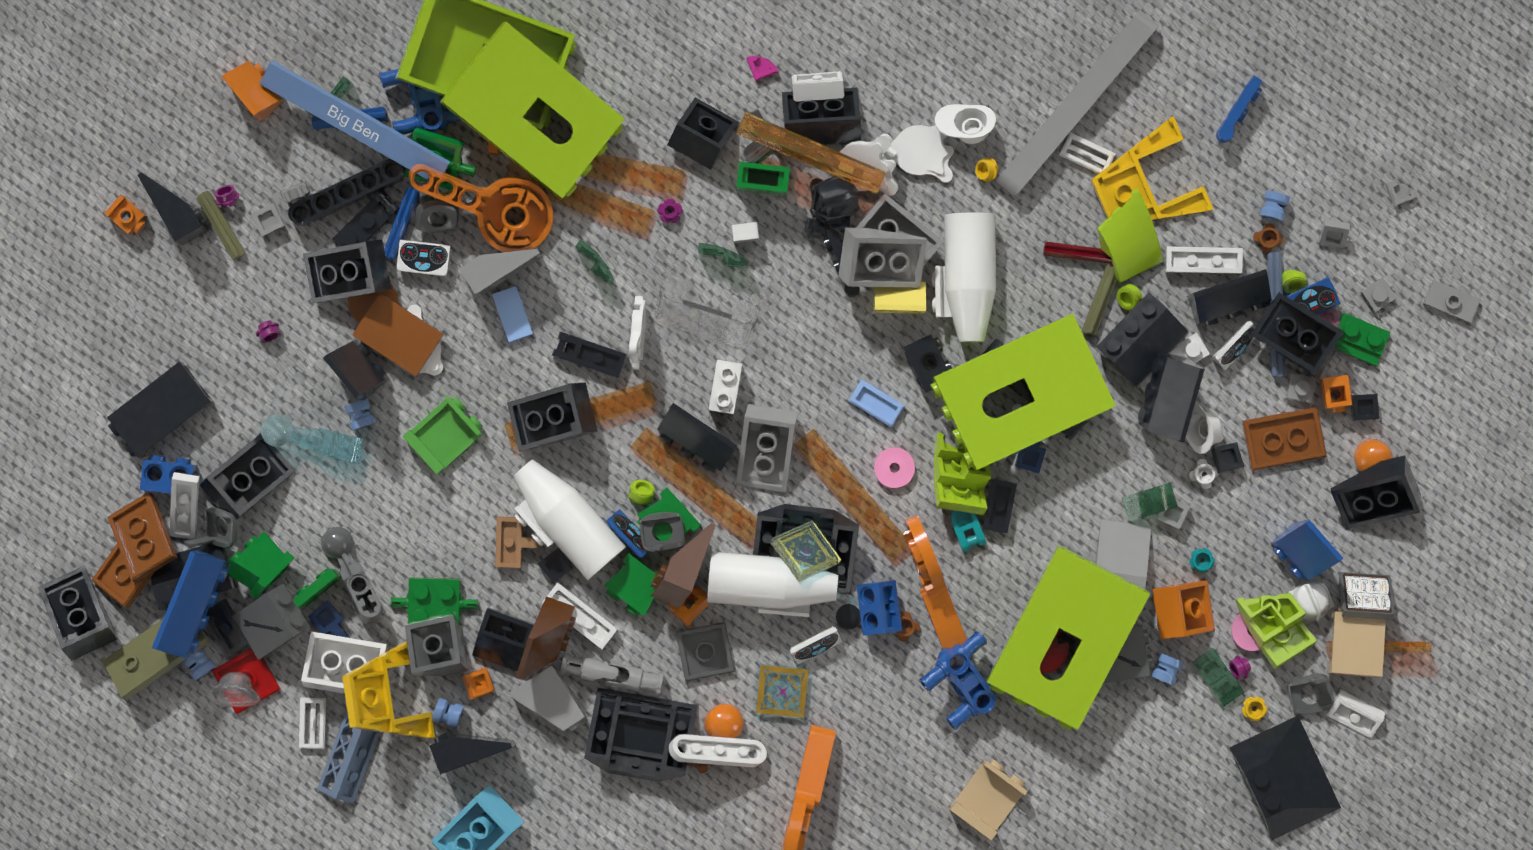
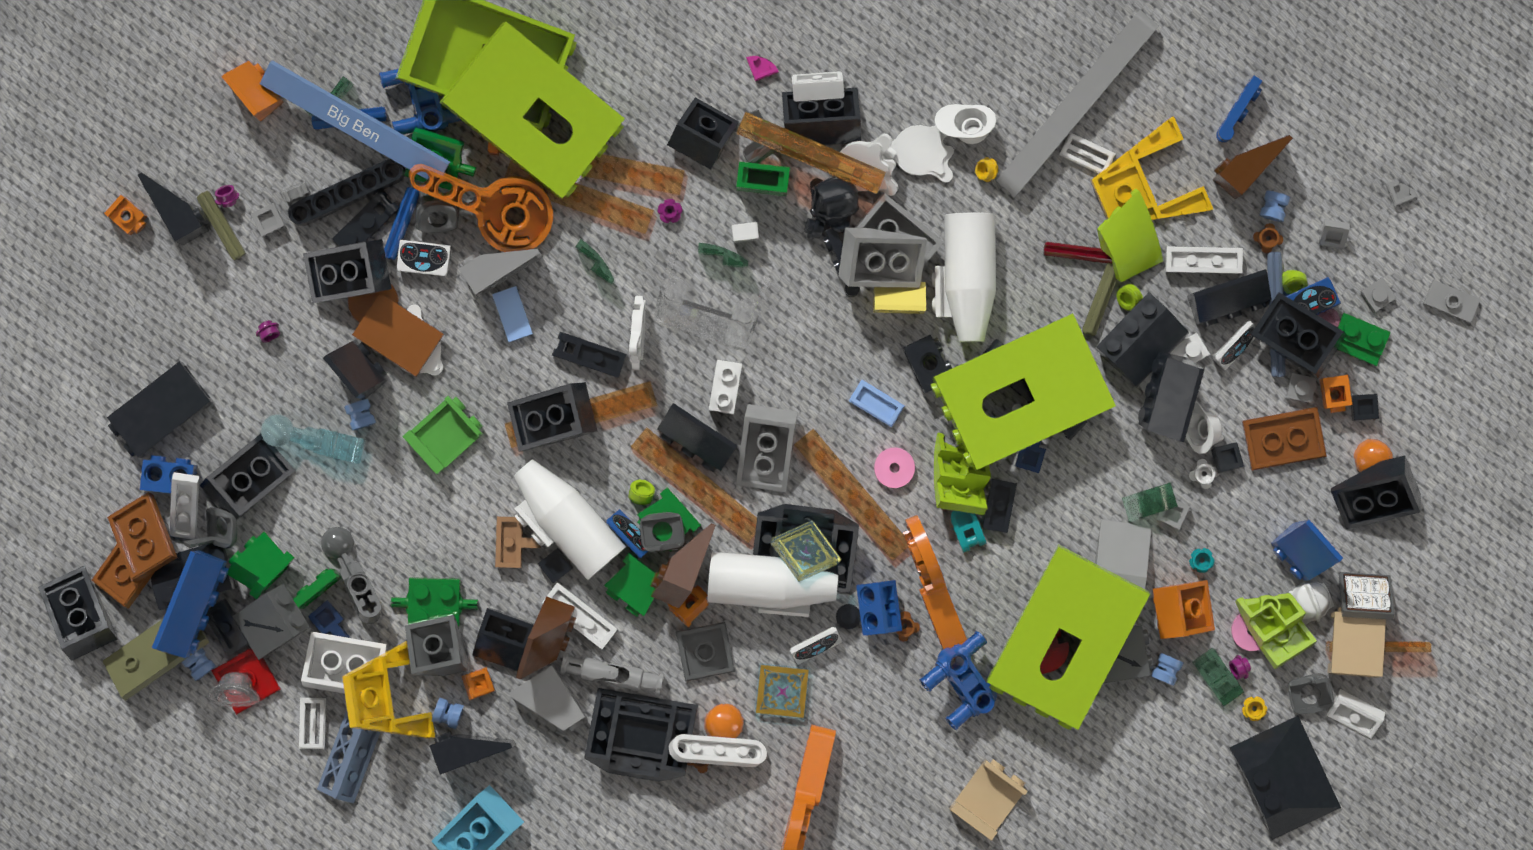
none -> reddish brown slope [1213,135,1293,199]

